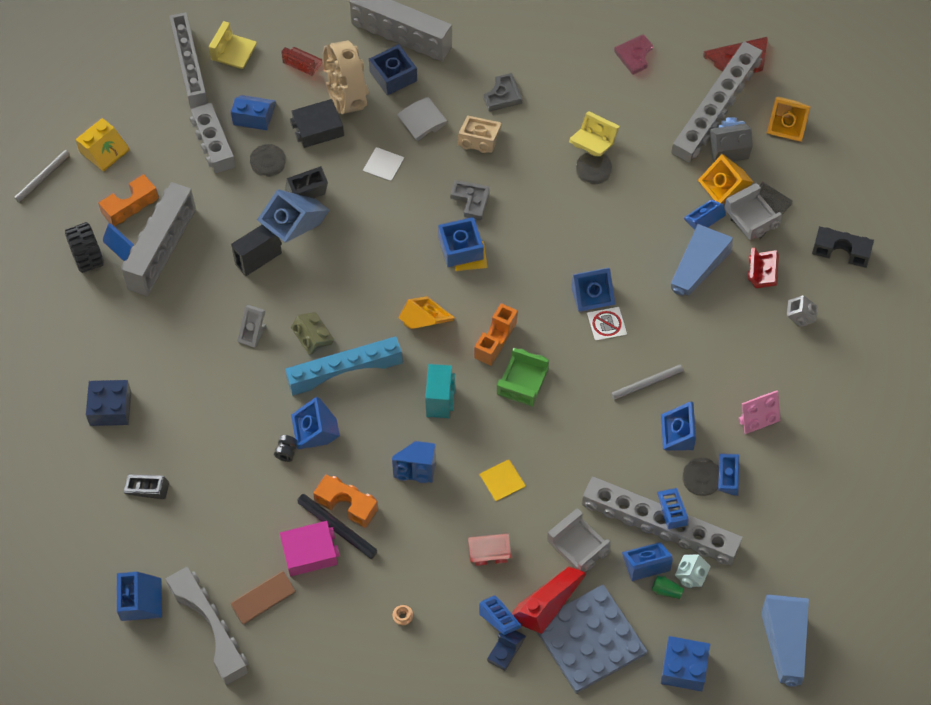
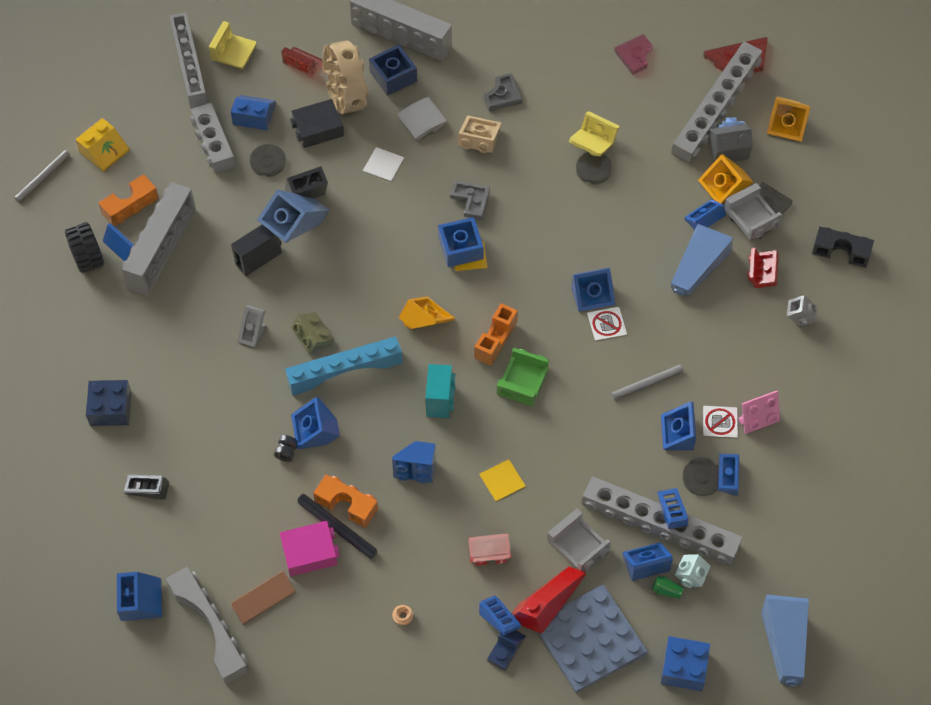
none -> sticker [703,406,738,438]

